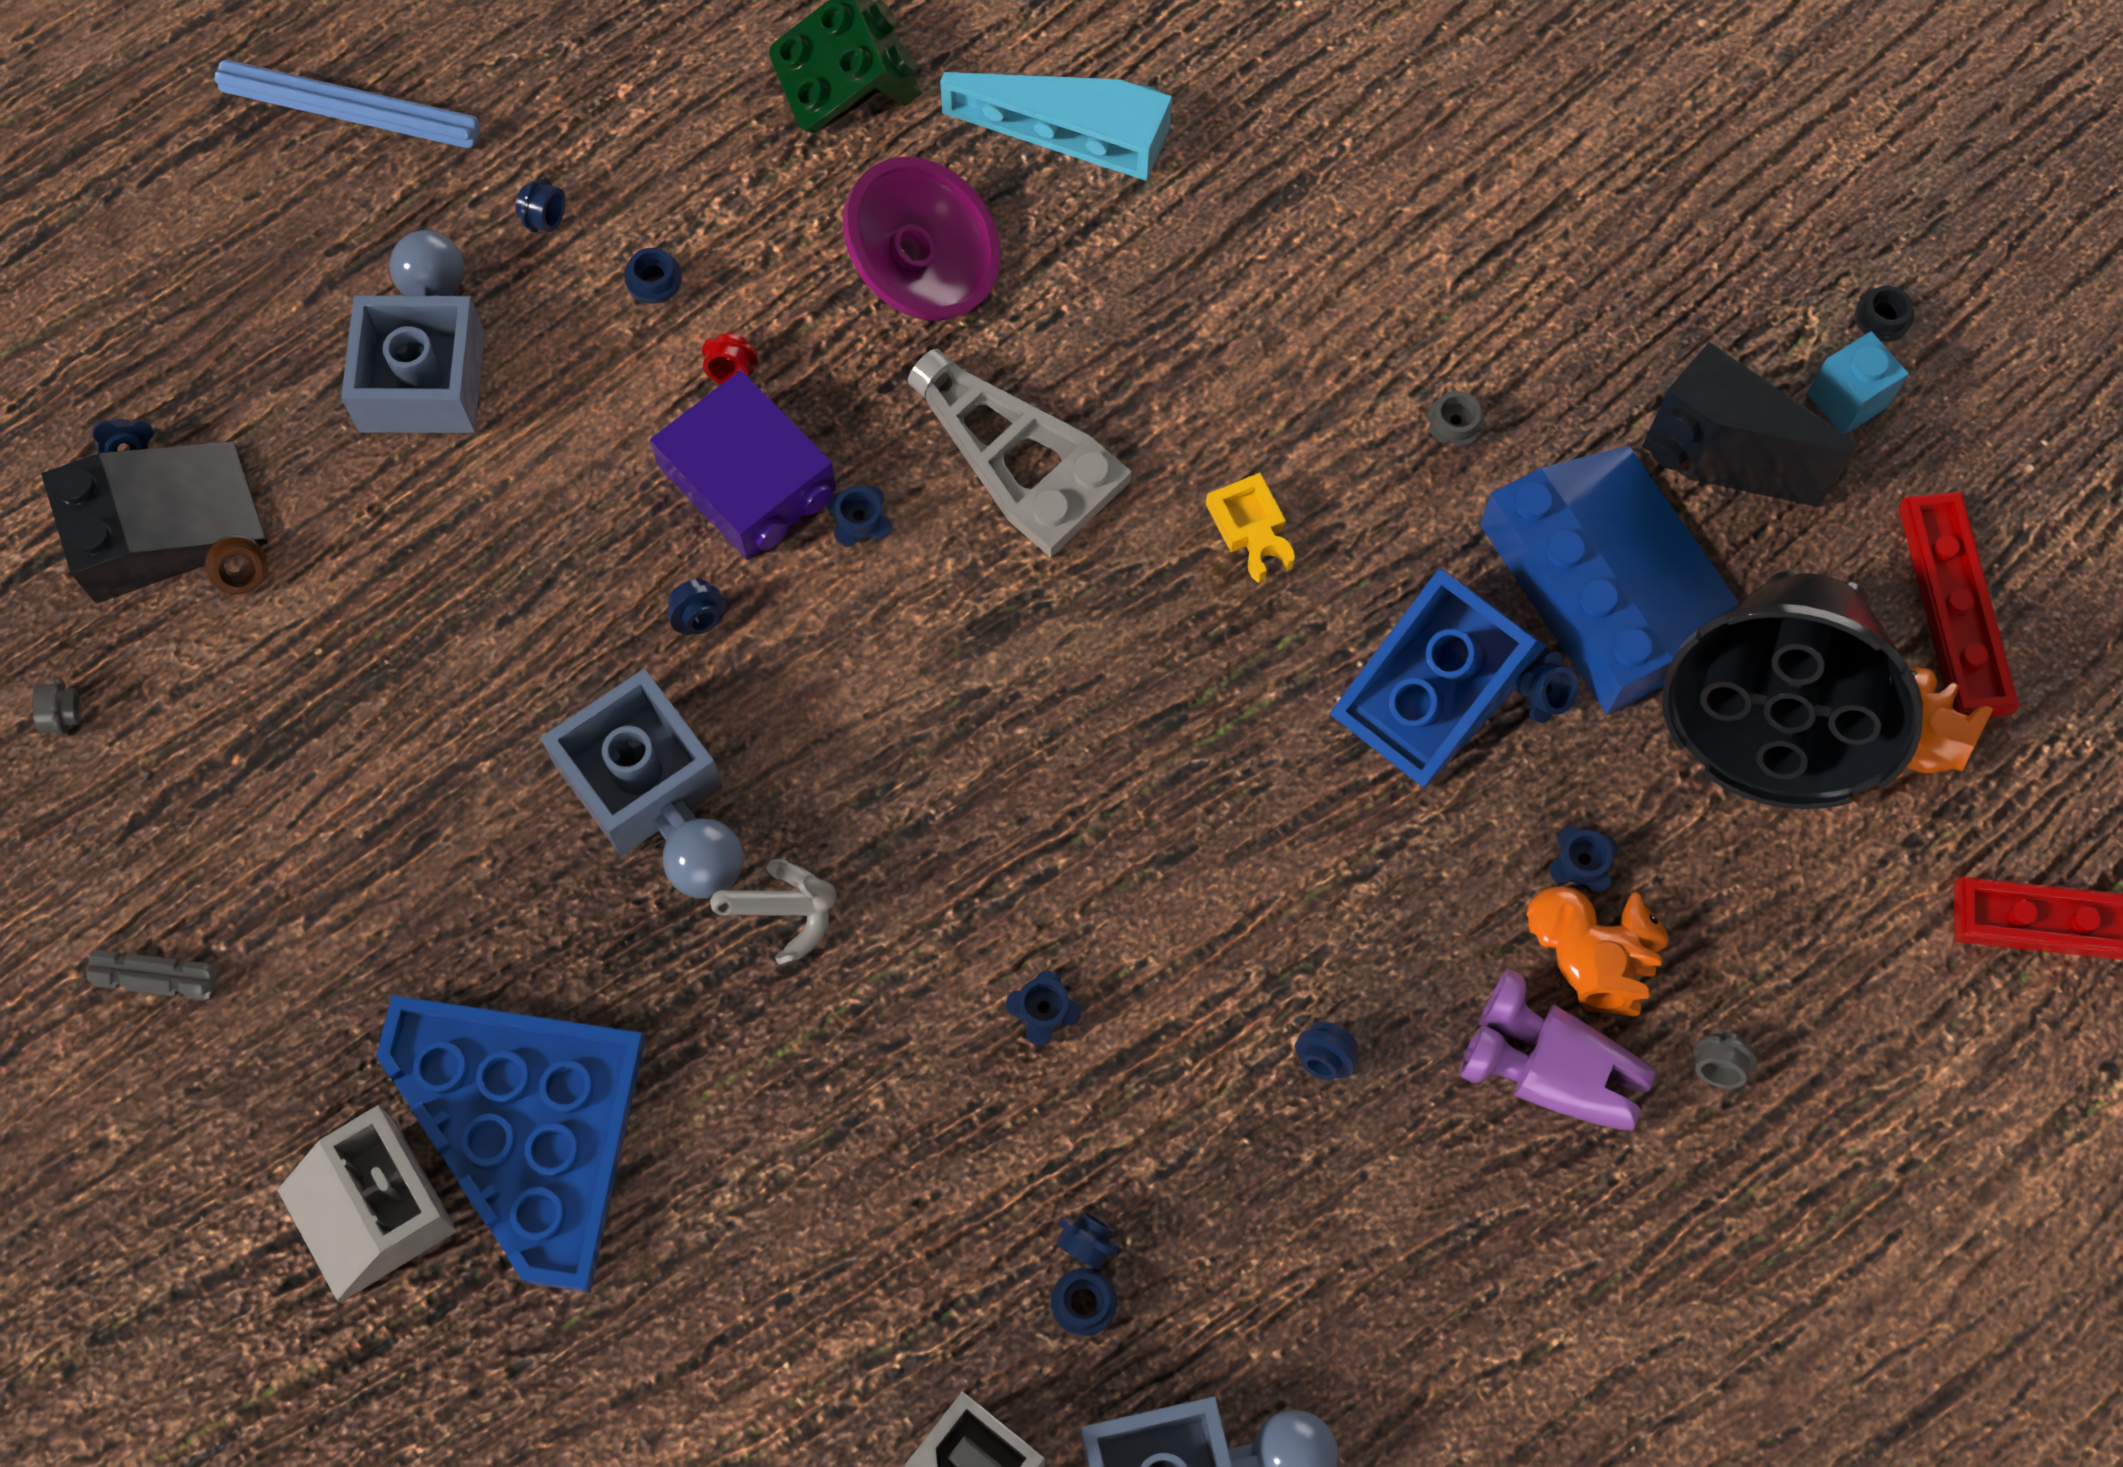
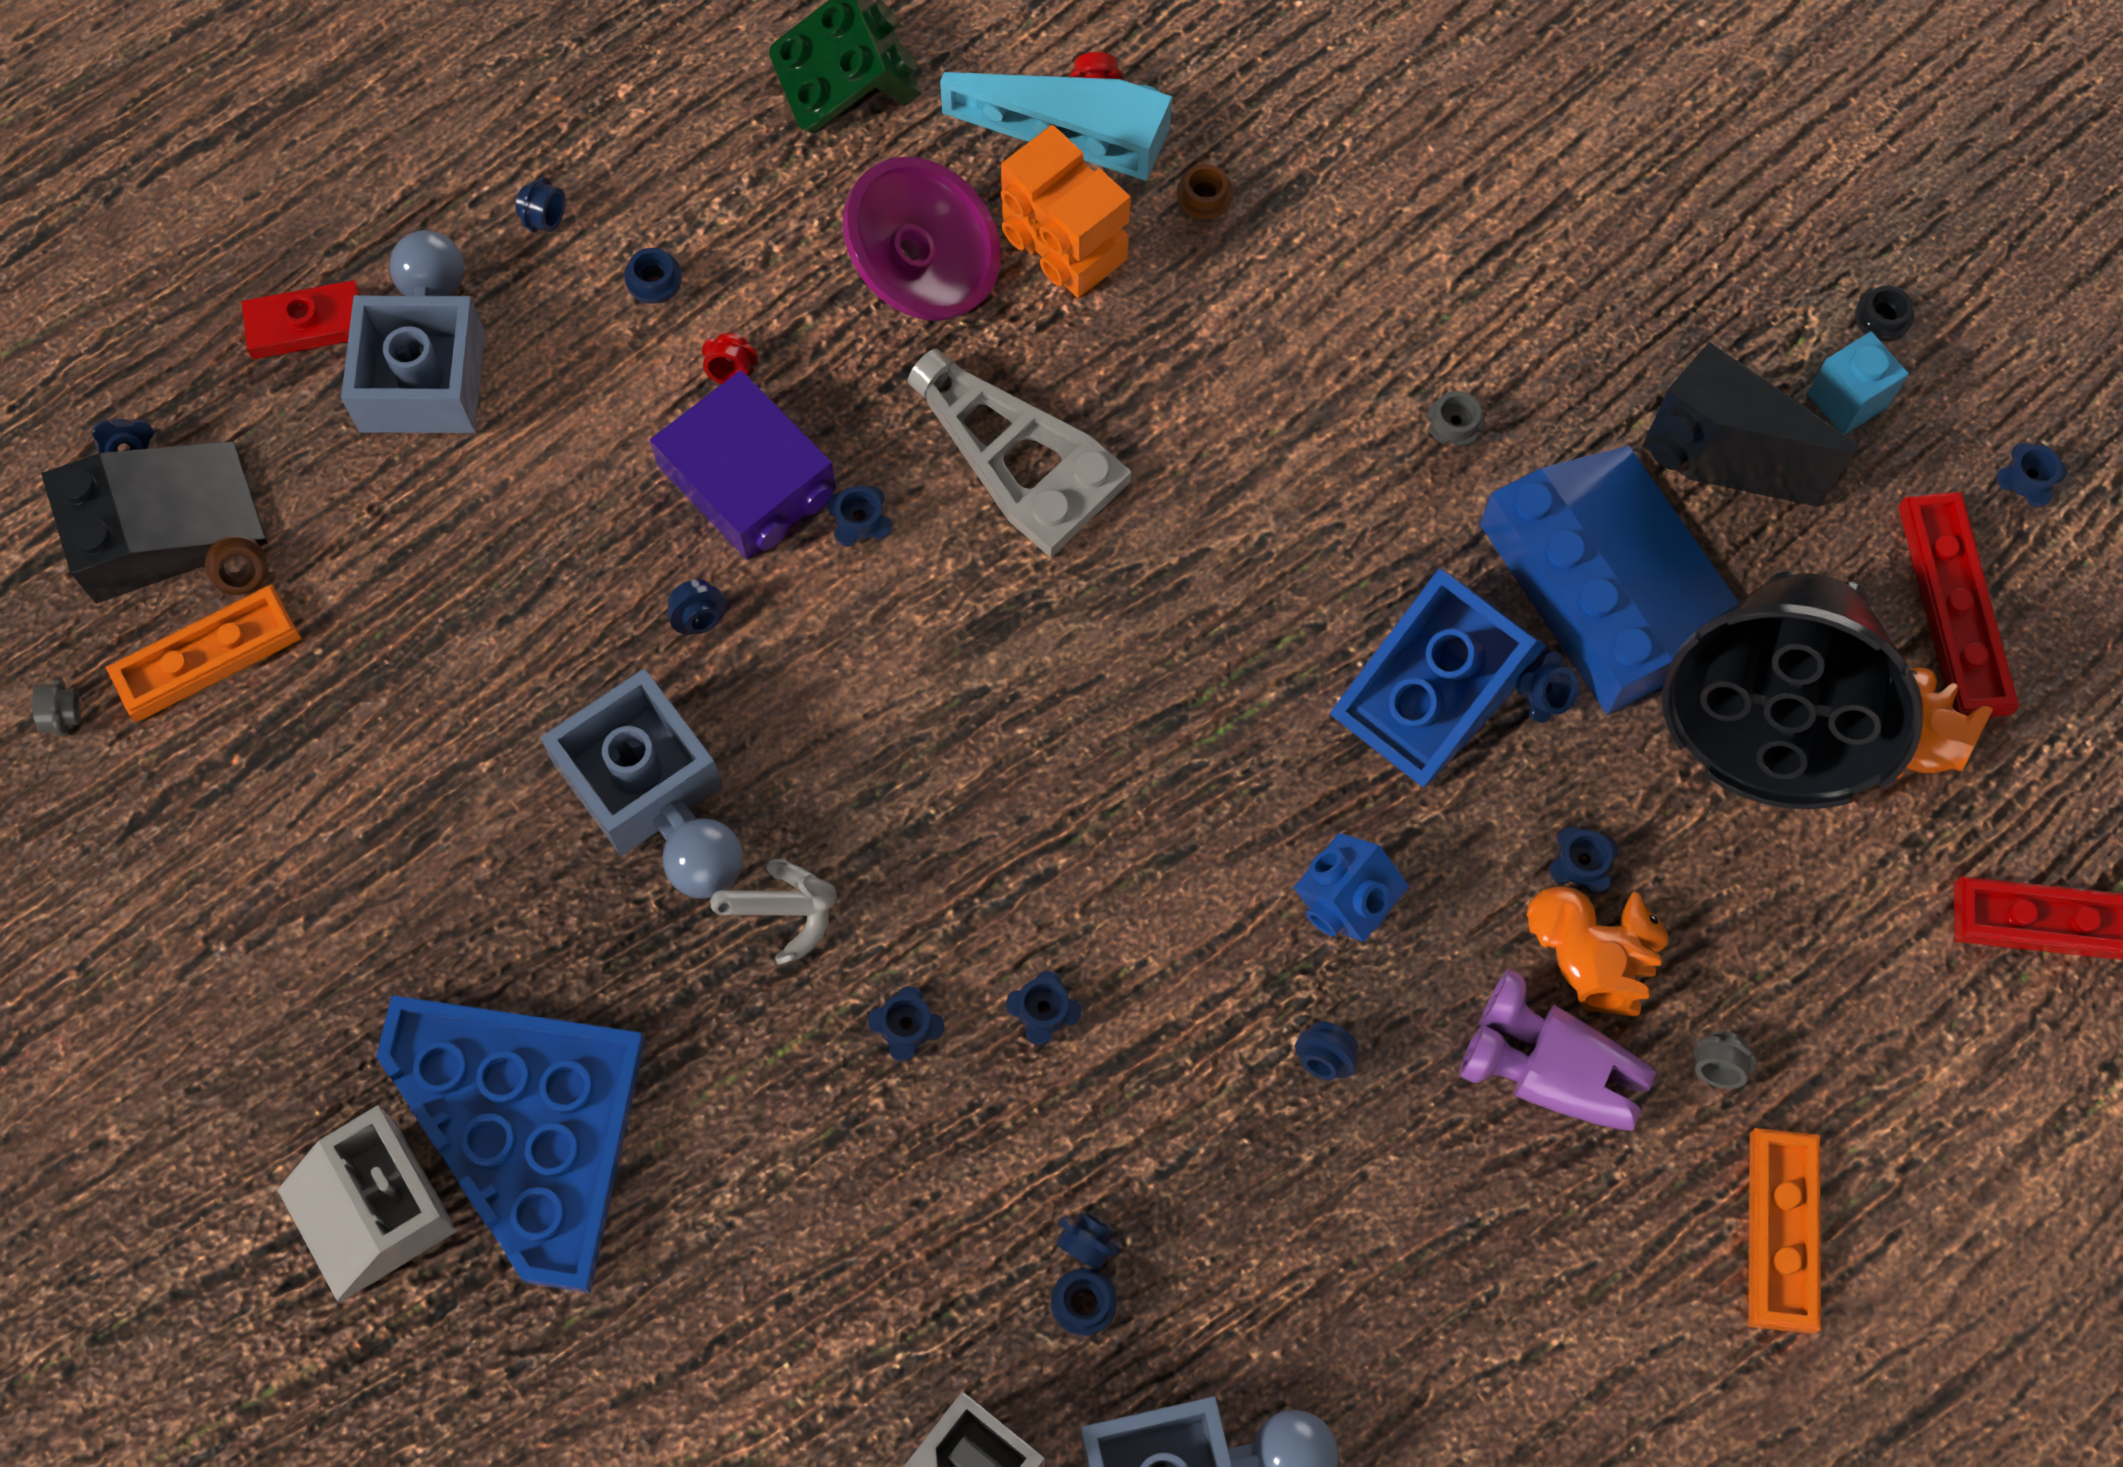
dark grey axle [86,950,217,1000] -> none
medium blue axle [214,59,480,149] -> none
yellow plate [1206,473,1295,583] -> none
none -> orange tile [106,584,302,723]
none -> red plate [241,280,361,360]
none -> dark blue plate [868,986,944,1062]
none -> orange brick [1001,124,1131,299]
none -> red plate [1069,52,1123,80]
none -> reddish brown plate [1177,164,1233,219]
none -> blue brick [1293,833,1409,942]
none -> orange tile [1748,1128,1821,1334]
none -> dark blue plate [1996,443,2067,507]

